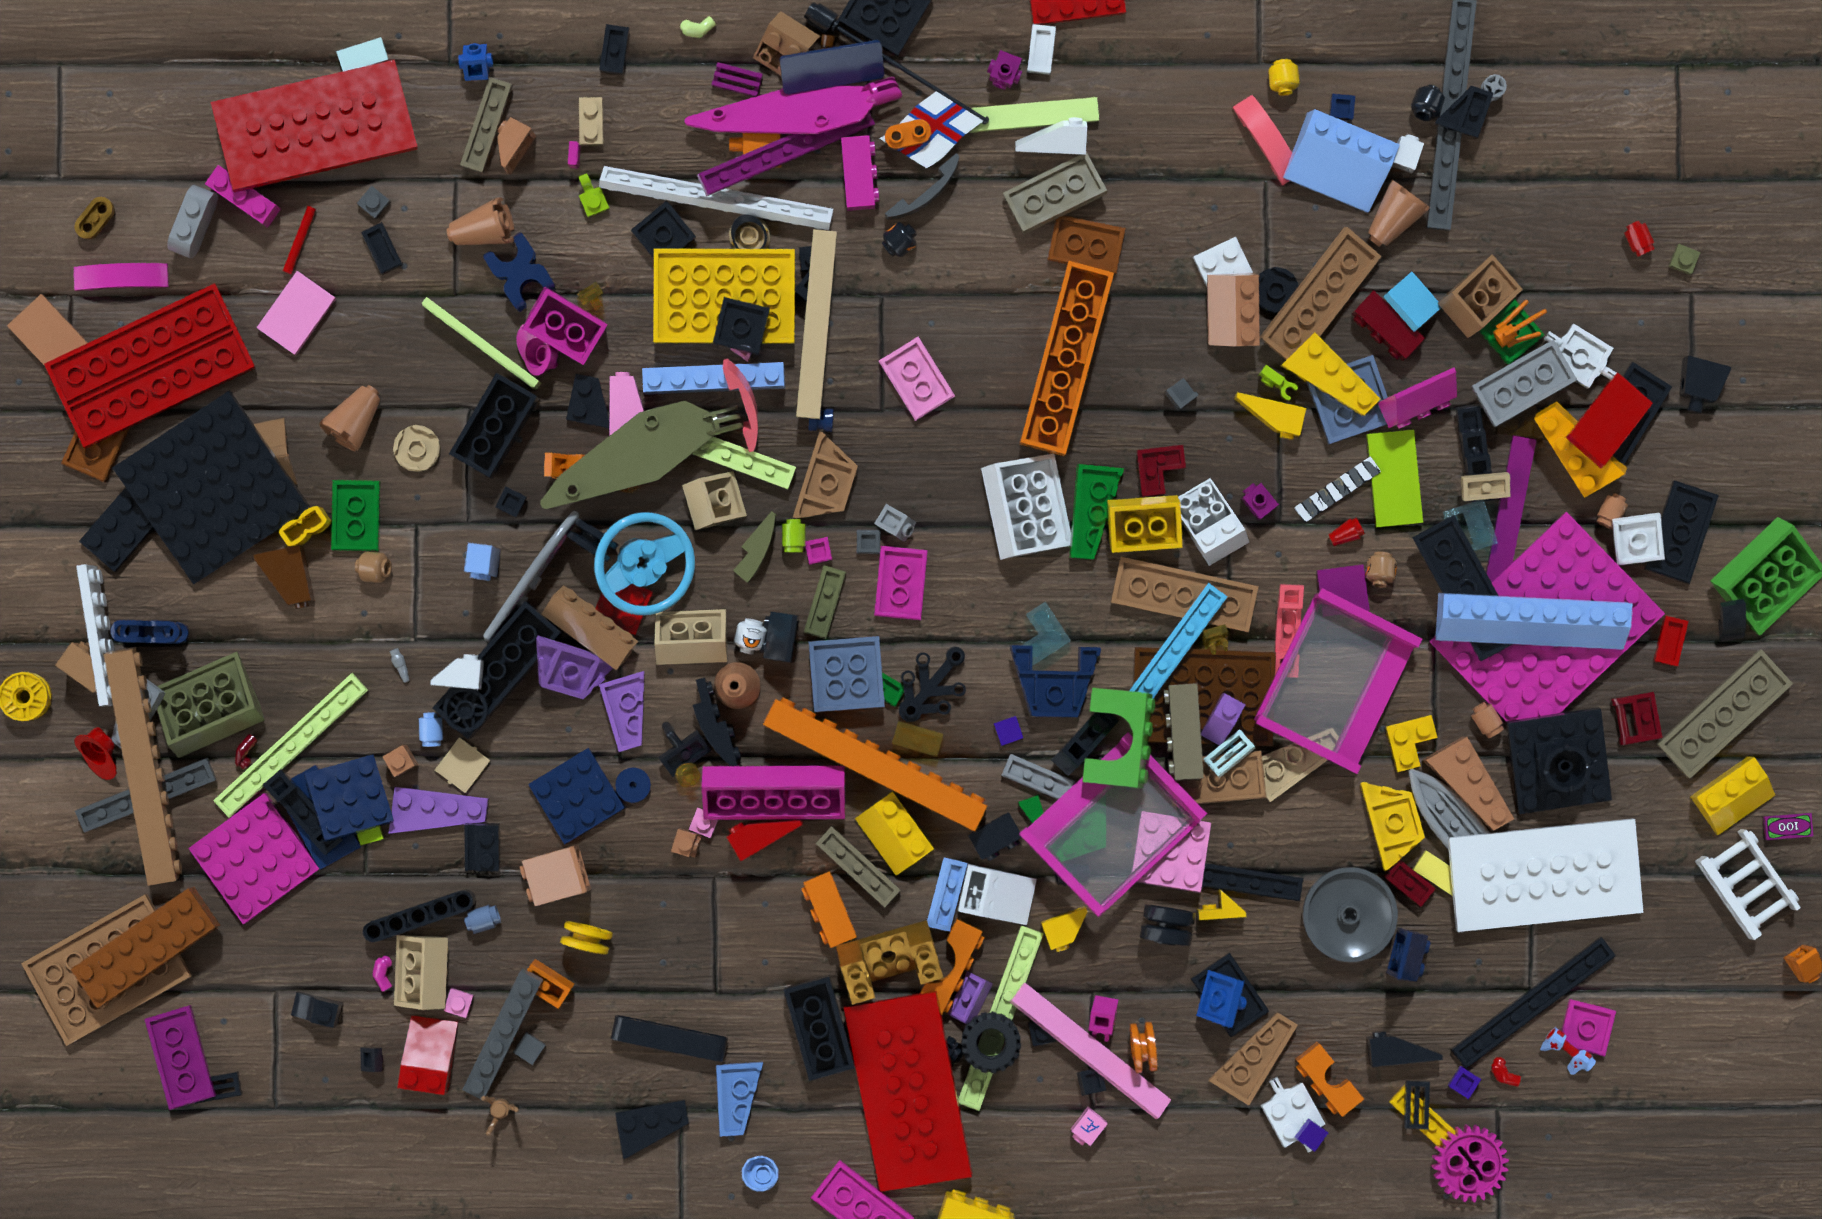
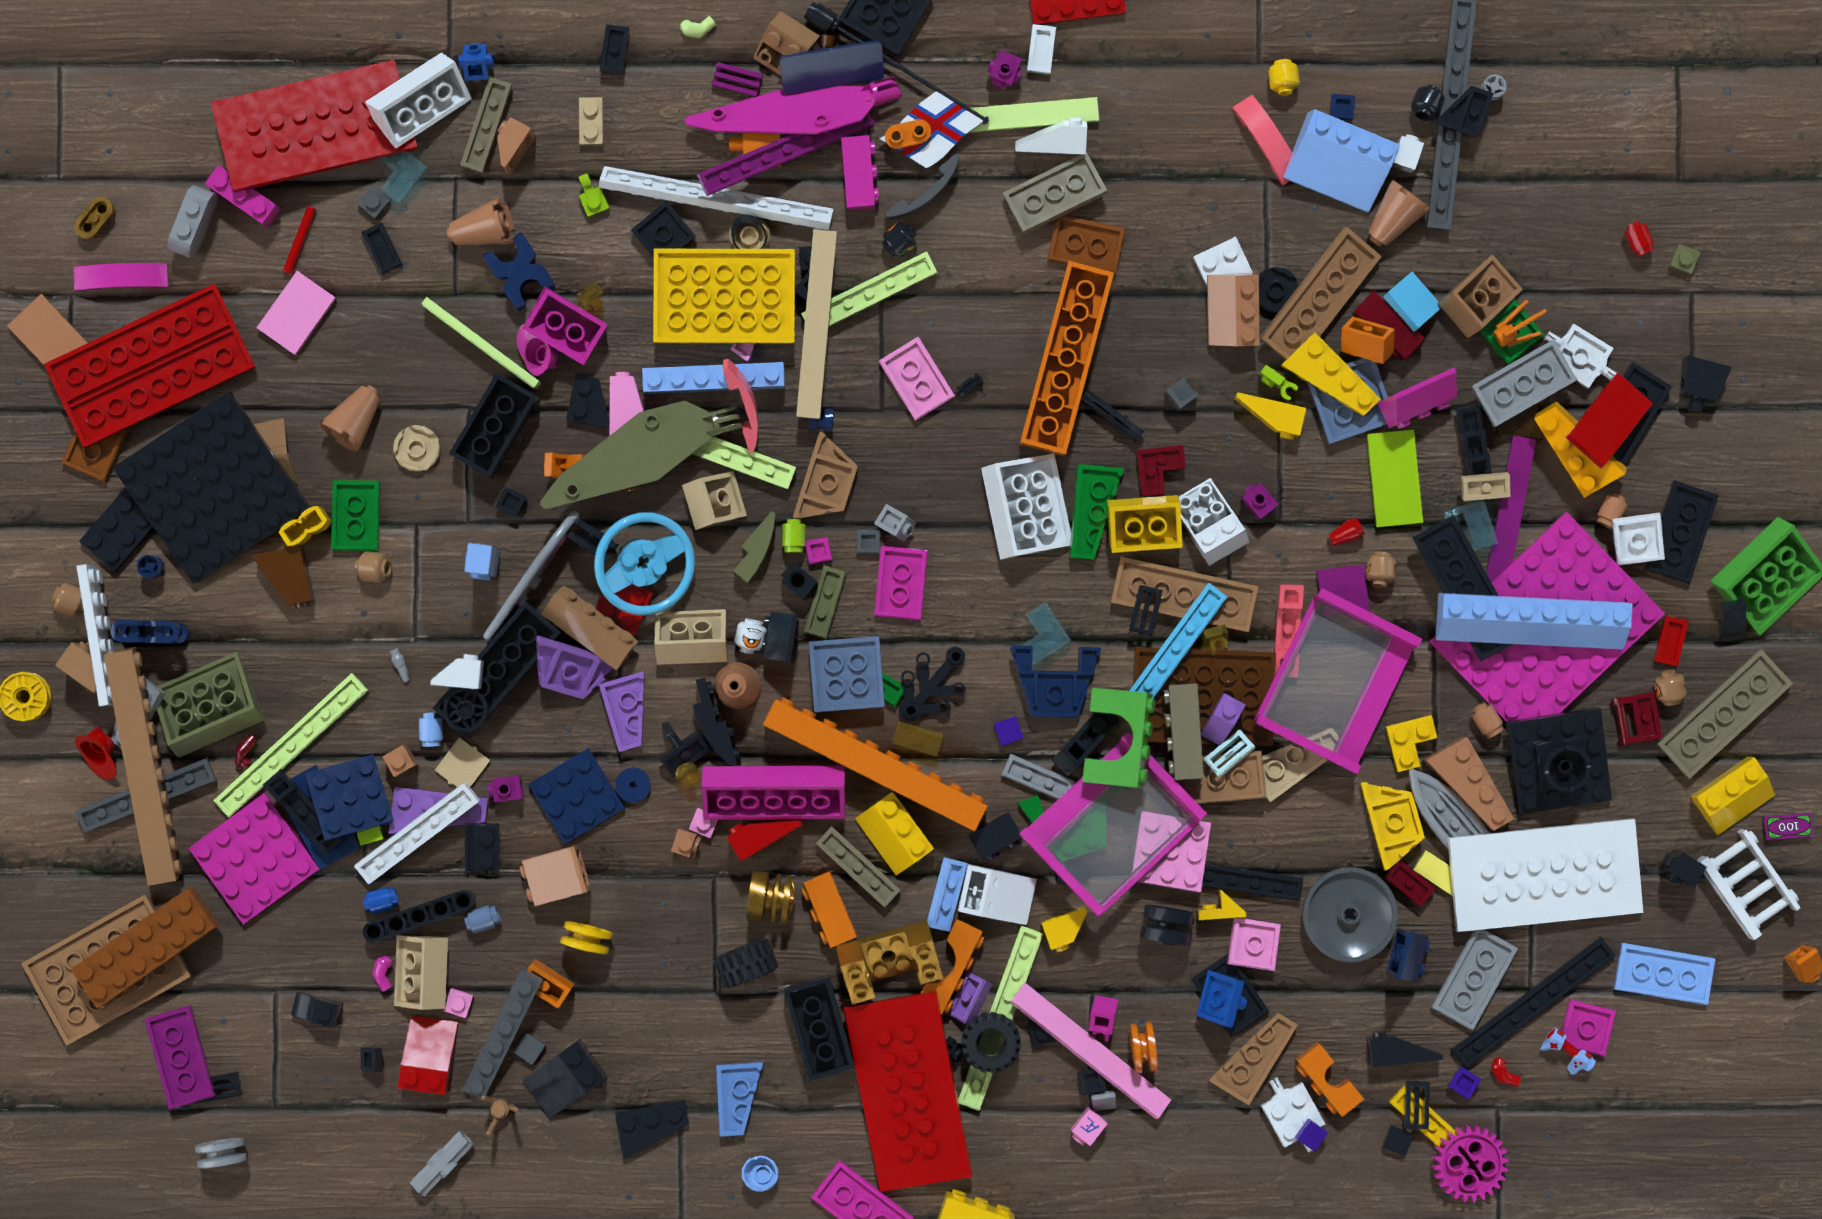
light aqua tile [336,37,389,71] -> none
dark pink tile [568,141,581,169] -> none
black beam [611,1015,728,1062] -> none
black plate [713,297,770,355] -> none
sticker [1294,456,1381,523] -> none
none -> medium nougat head [50,583,84,617]
none -> dark blue wheel [137,554,165,579]
none -> light grey wheel [194,1138,247,1168]
none -> white plate [354,782,480,884]
none -> blue brick [363,887,399,915]
none -> white slope [365,53,471,148]
none -> clear light blue plate [379,152,428,205]
none -> light grey piece [410,1130,474,1196]
none -> magenta brick [488,775,524,802]
none -> black slope [523,1039,607,1118]
none -> black tyre [714,939,779,988]
none -> pearl gold wheel [746,871,795,925]
none -> black brick [781,564,818,600]
none -> yellowish green plate [801,251,937,327]
none -> black piece [956,373,984,398]
none -> black pin [1080,389,1144,443]
none -> light grey slope [1090,1090,1116,1111]
none -> black tile [1129,585,1163,636]
none -> bright pink tile [1227,918,1281,971]
none -> orange brick [1341,316,1395,364]
none -> black tile [1382,1124,1413,1156]
none -> light grey tile [1431,929,1518,1031]
none -> light blue tile [1613,943,1715,1005]
none -> medium nougat head [1654,670,1687,706]
none -> black brick [1660,850,1707,887]

